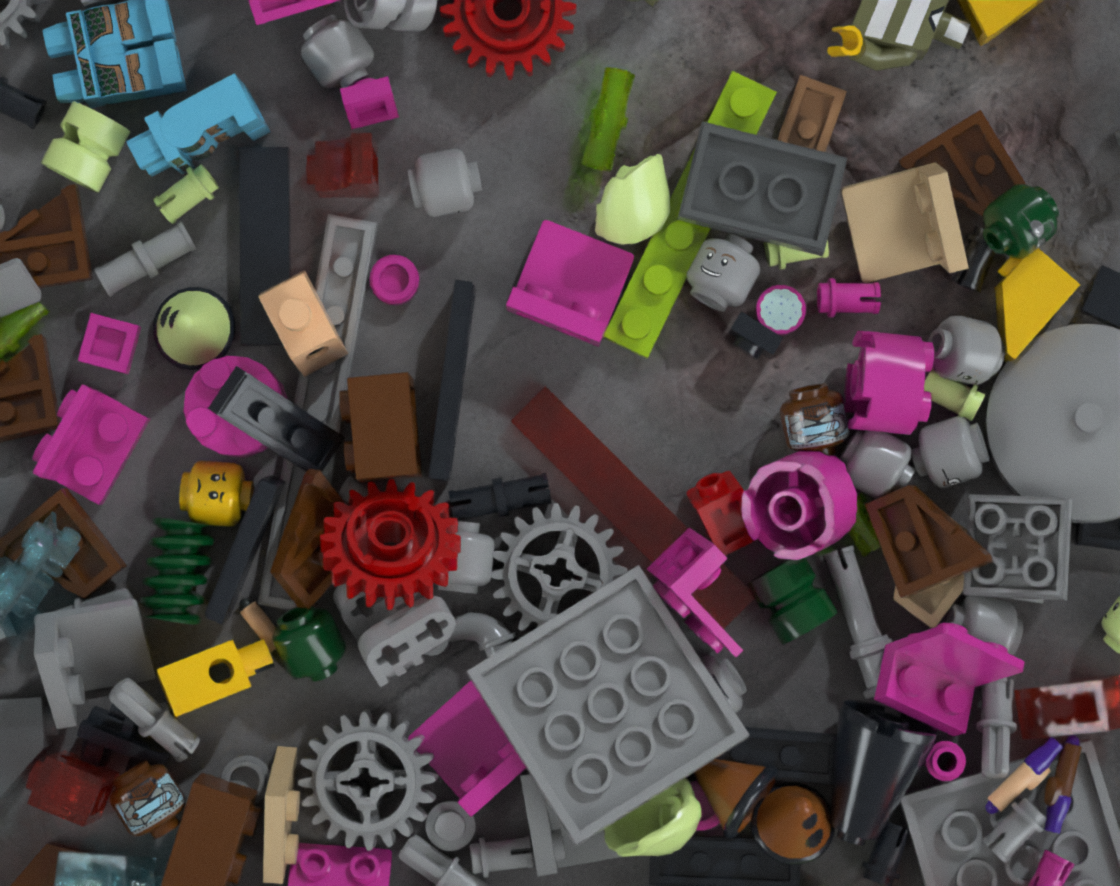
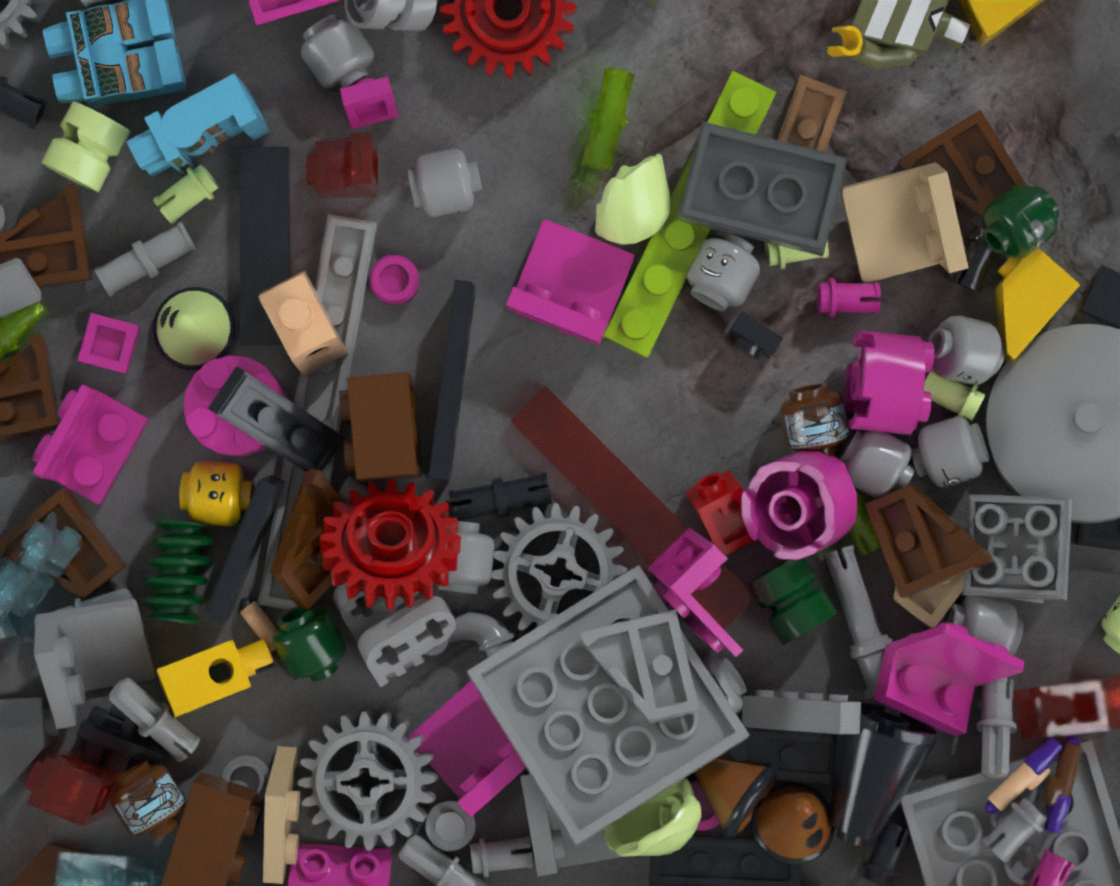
light aqua tile [755,285,806,336] -> none
dark pink pin [924,741,966,781] -> none
none -> light grey wing [579,610,700,724]
none -> light grey piece [742,690,861,734]

